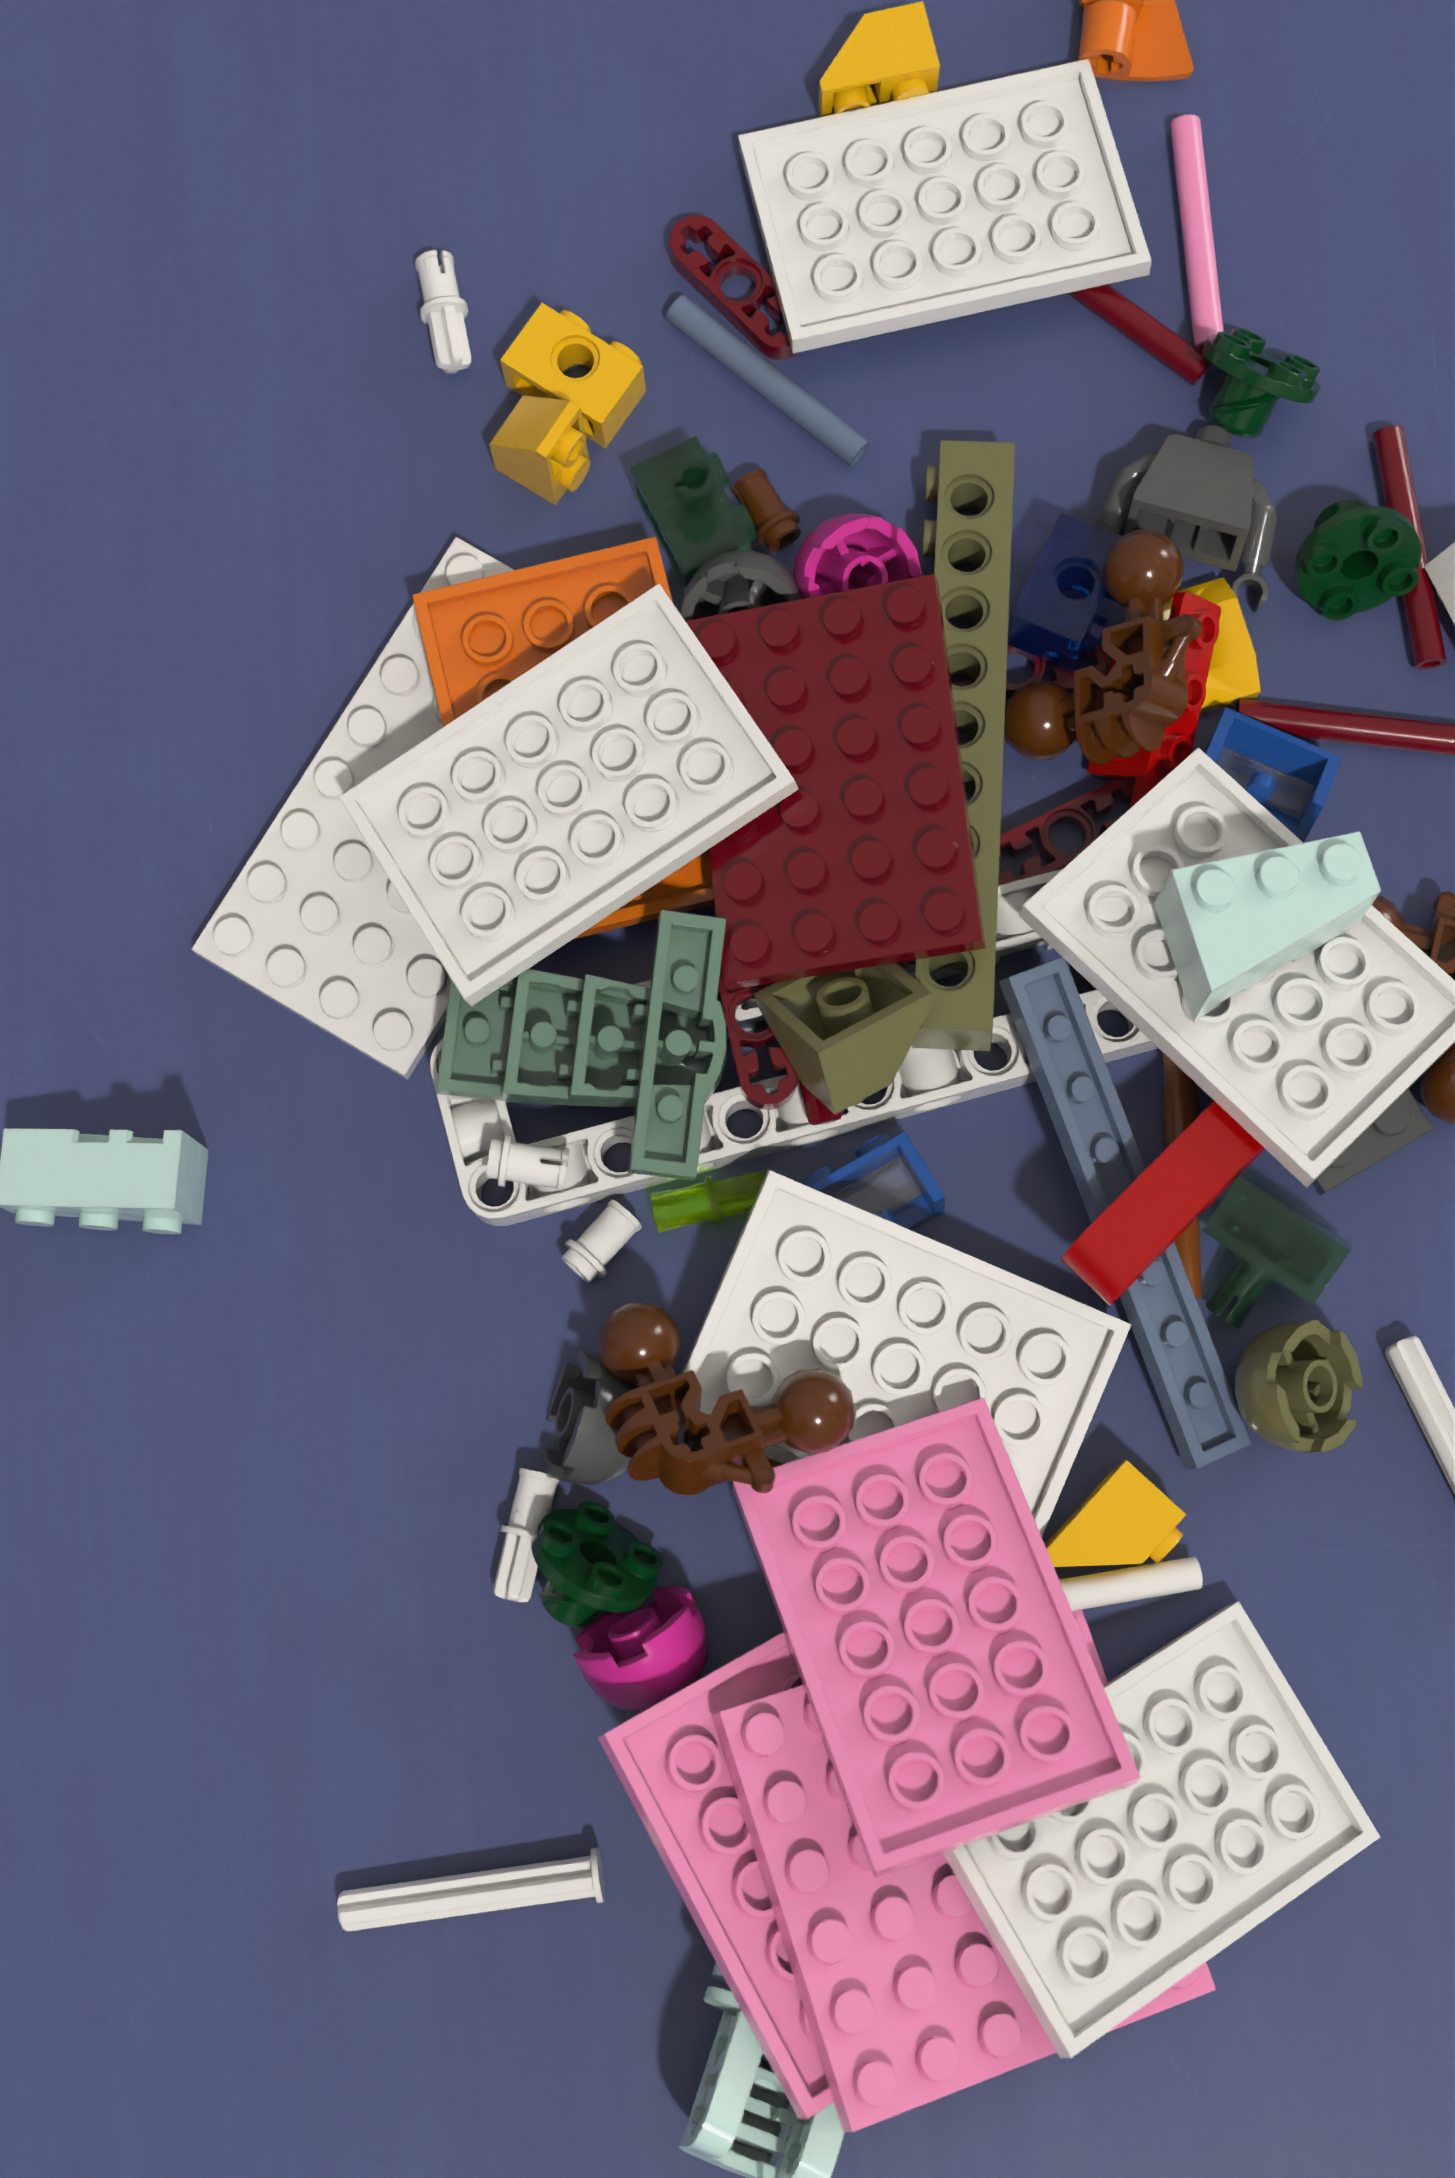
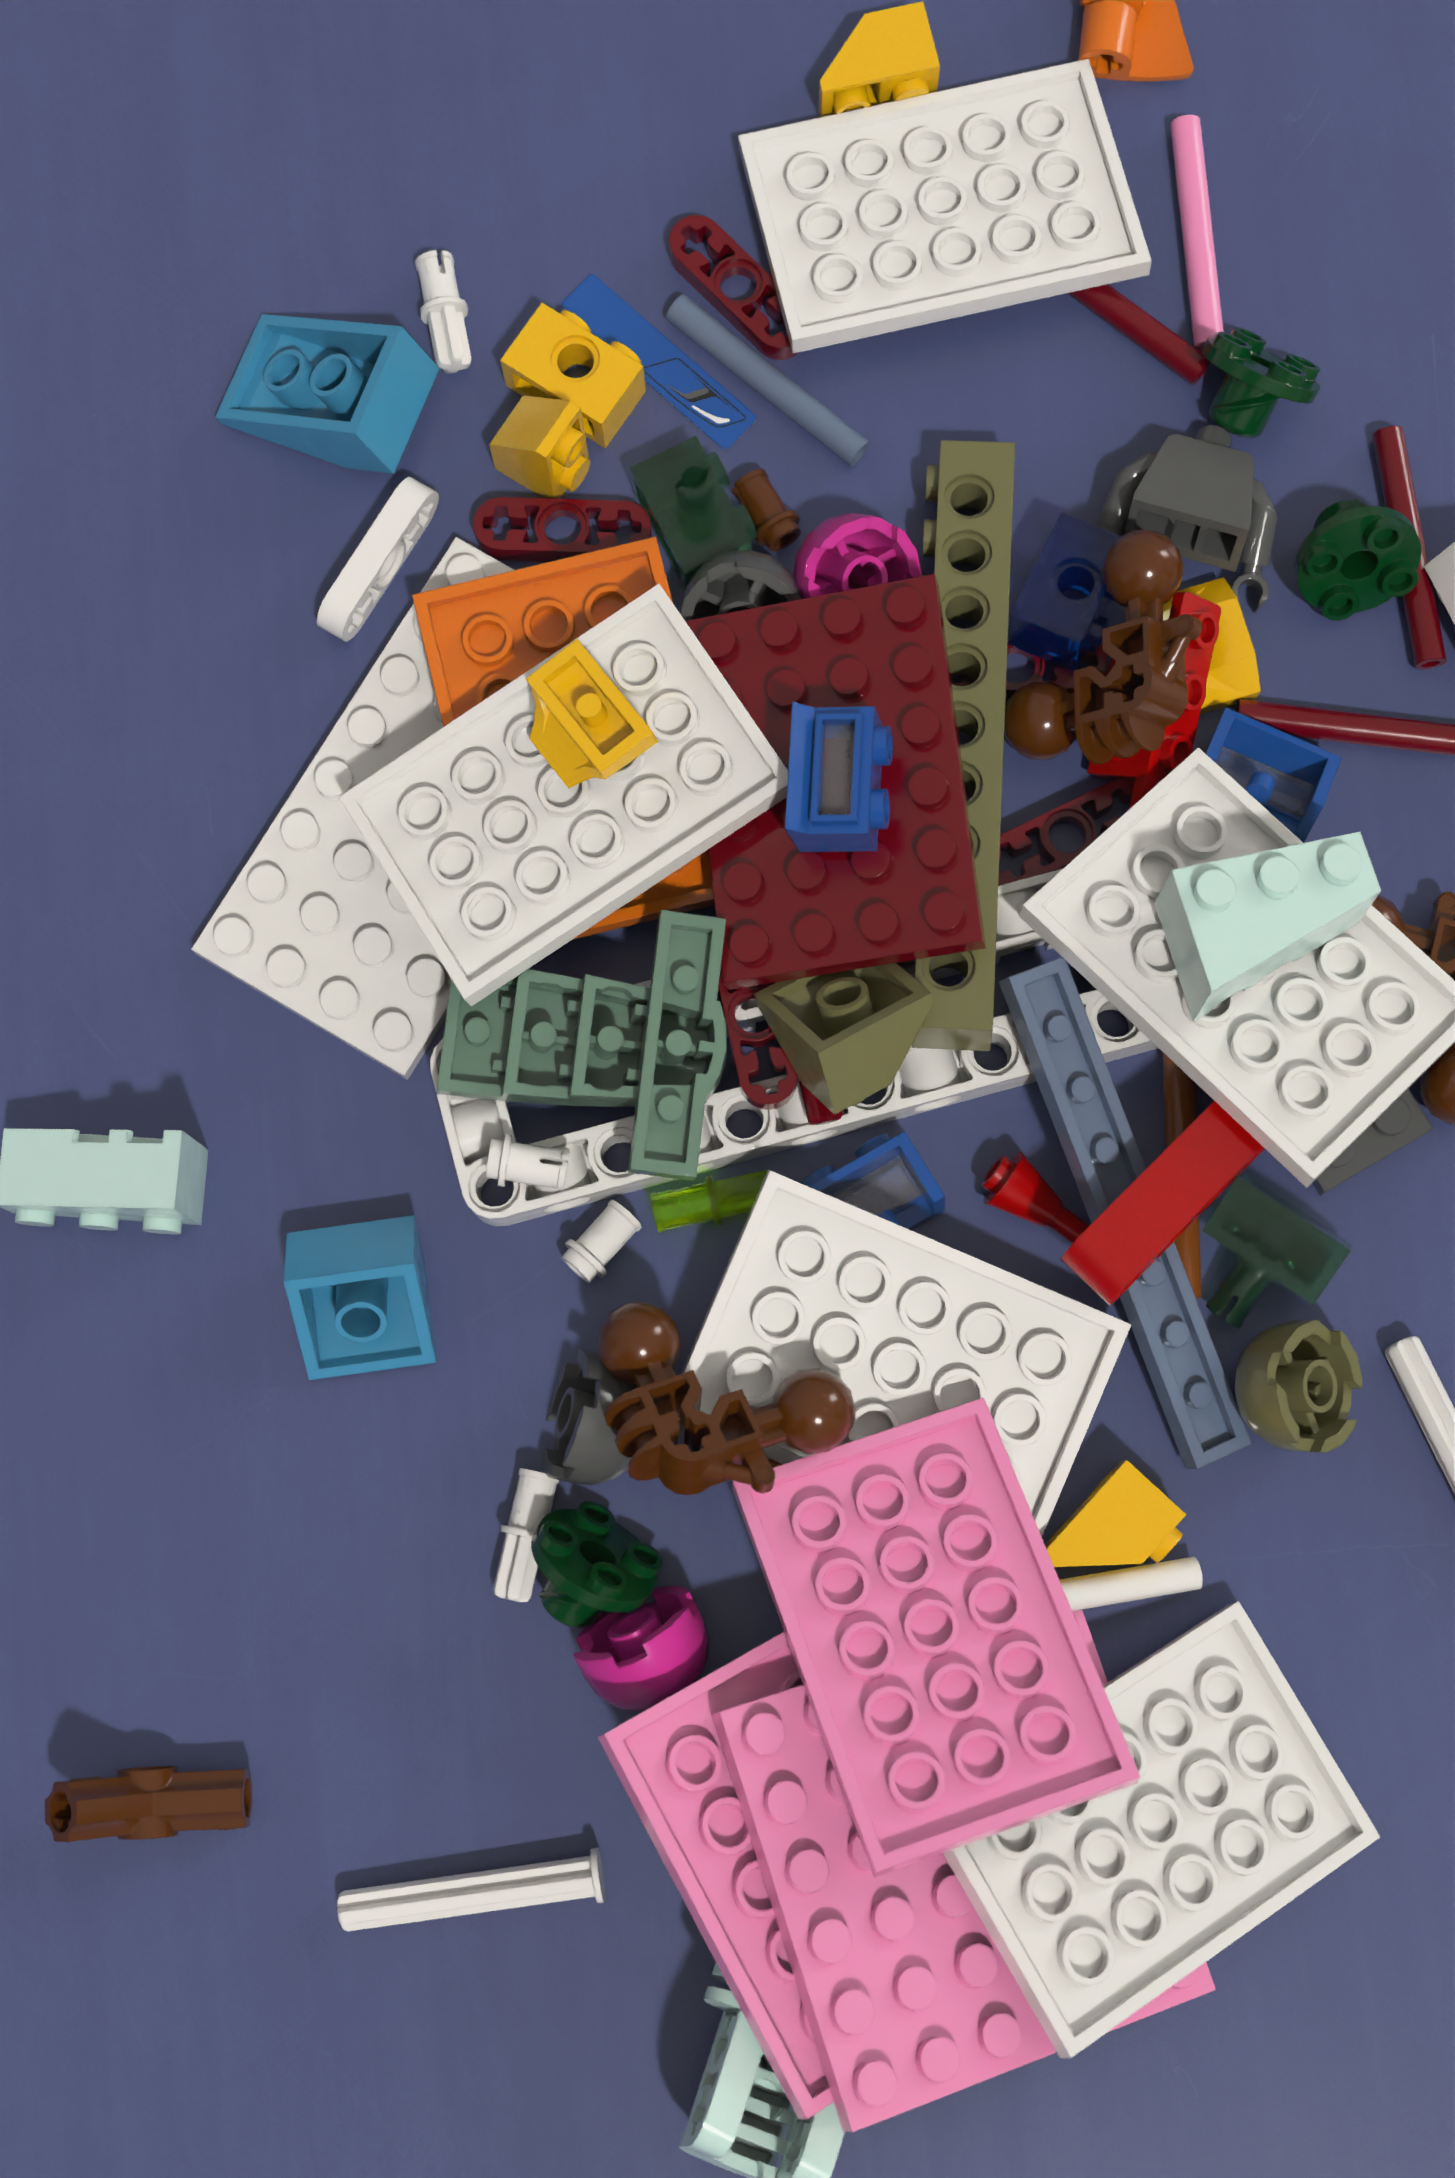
none -> reddish brown piece [45,1766,252,1842]
none -> dark azure slope [215,314,440,474]
none -> dark azure slope [283,1215,436,1380]
none -> white beam [317,477,439,642]
none -> dark red beam [473,497,652,562]
none -> yellow slope [526,639,658,788]
none -> blue sticker [561,274,757,450]
none -> blue window [785,702,893,852]
none -> red cone [981,1152,1090,1244]

